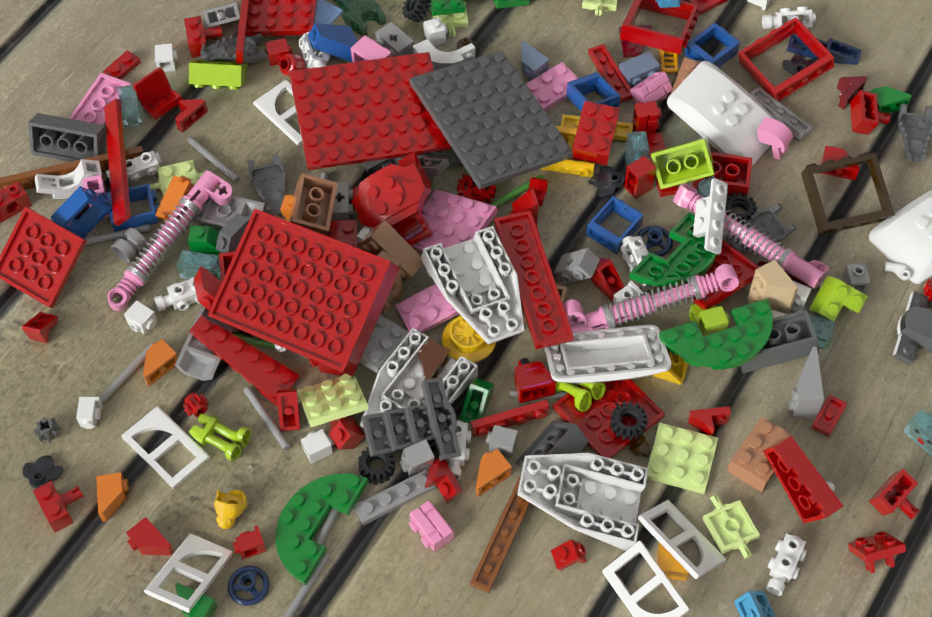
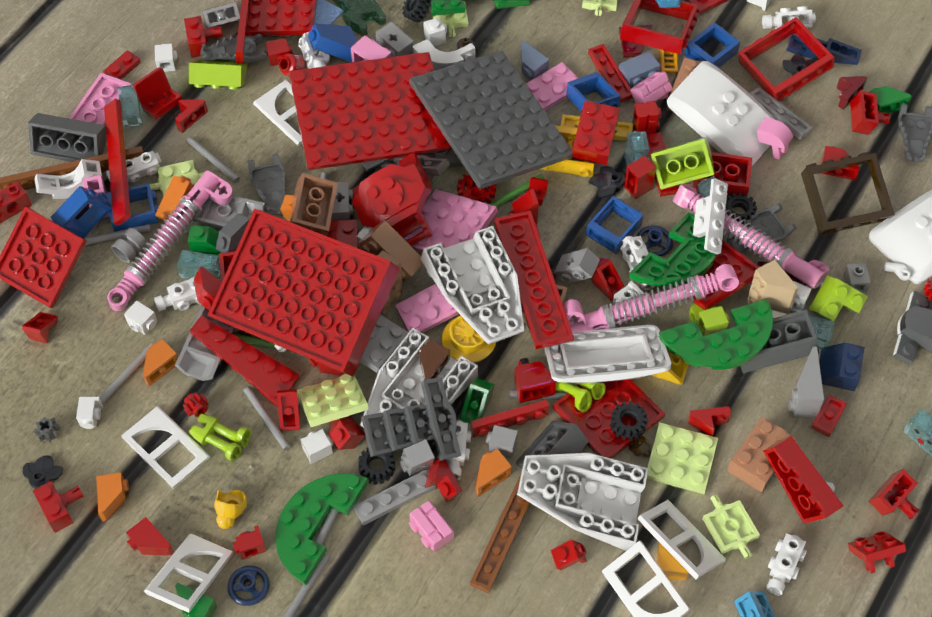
none -> dark blue slope [819,343,865,391]

